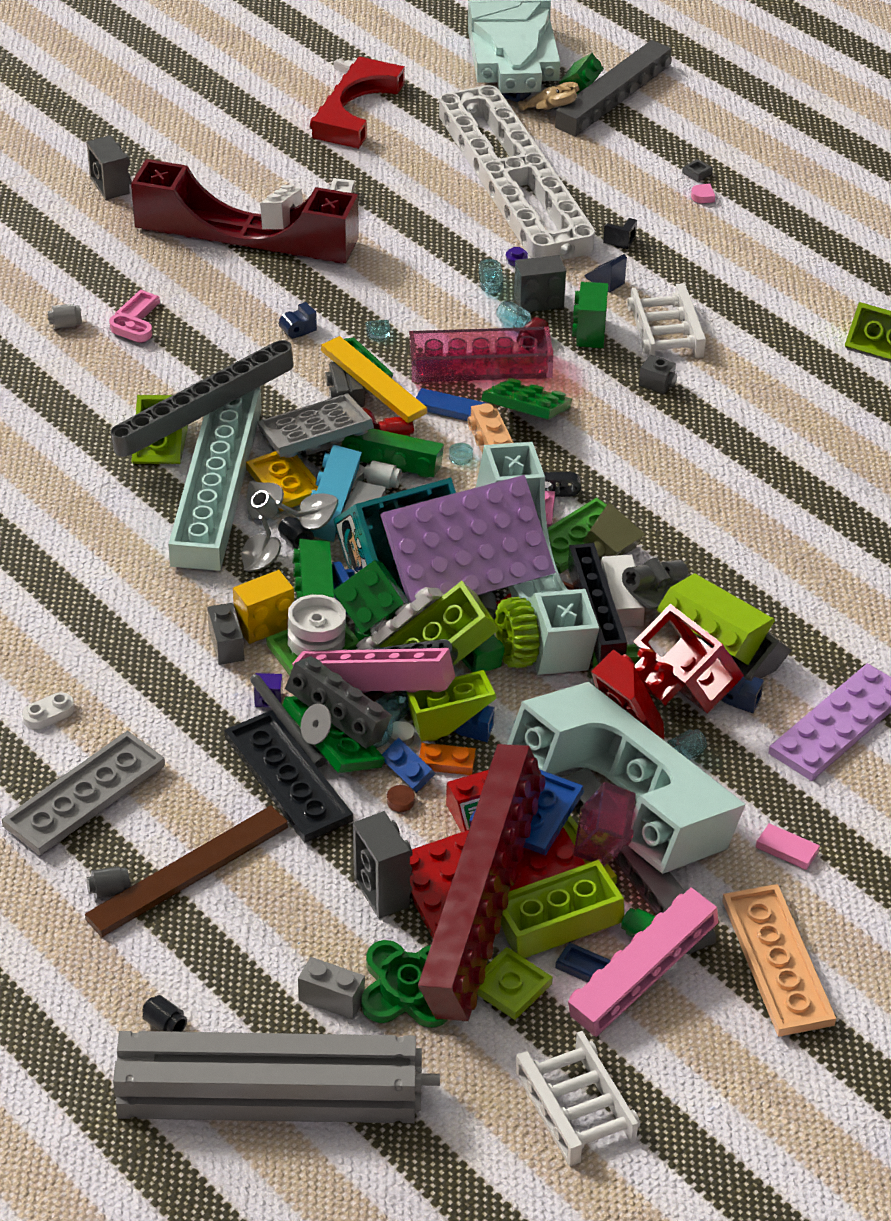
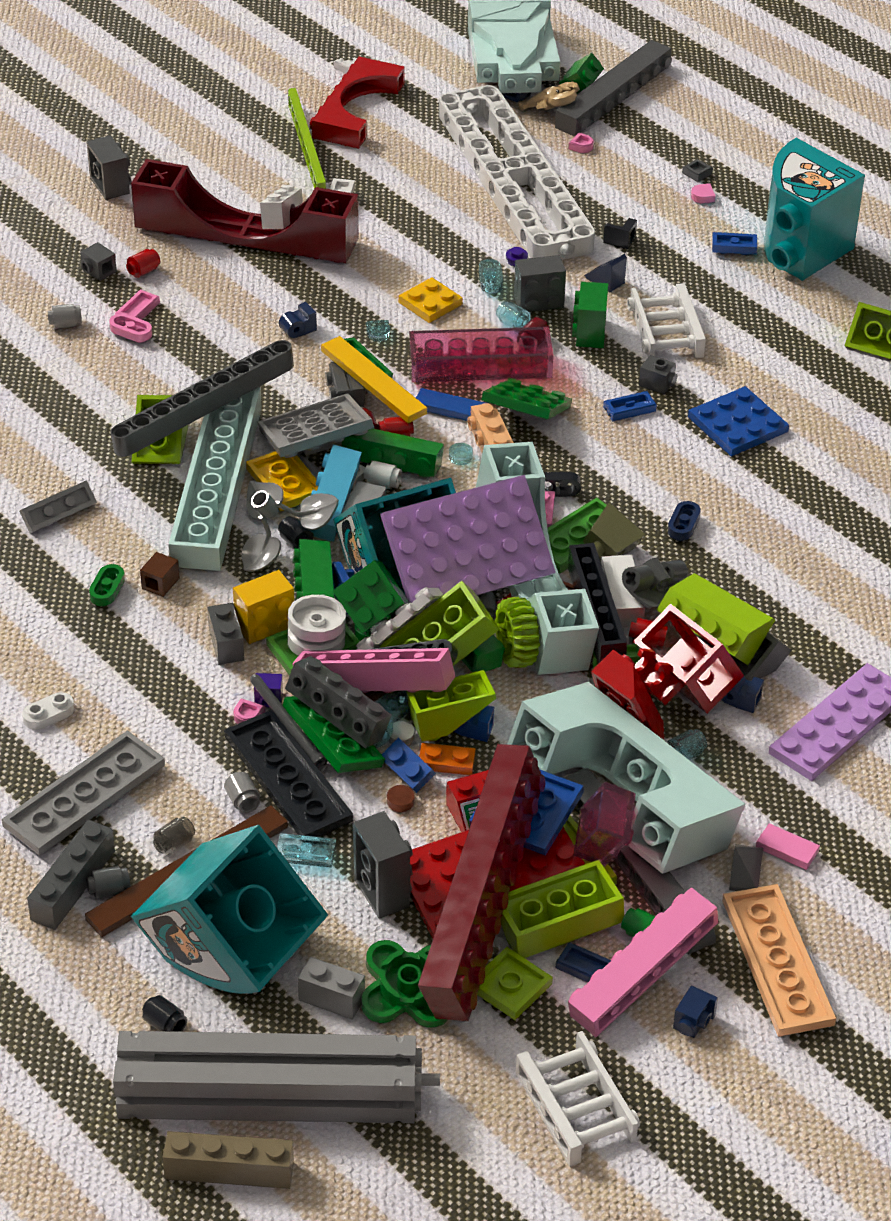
light grey piece [301,704,331,744] -> none
none -> light grey plate [19,480,97,533]
none -> dark grey brick [27,819,115,930]
none -> dark grey brick [80,242,117,281]
none -> green plate [89,564,125,606]
none -> red brick [126,249,161,278]
none -> teal brick [131,825,328,994]
none -> reddish brown brick [140,552,180,597]
none -> clear smoke brick [153,817,195,856]
none -> dark tan brick [162,1131,294,1189]
none -> light grey brick [224,772,260,813]
none -> bright pink tile [234,698,265,724]
none -> clear light blue plate [277,833,336,868]
none -> lime tile [288,88,326,189]
none -> yellow plate [398,277,463,323]
none -> bright pink tile [568,133,594,153]
none -> blue tile [603,391,657,422]
none -> red brick [628,618,668,648]
none -> dark blue plate [668,501,701,541]
none -> dark blue brick [673,985,718,1038]
none -> blue plate [688,386,789,457]
none -> blue plate [712,232,757,255]
none -> dark grey slope [729,844,763,891]
none -> teal brick [764,137,865,281]

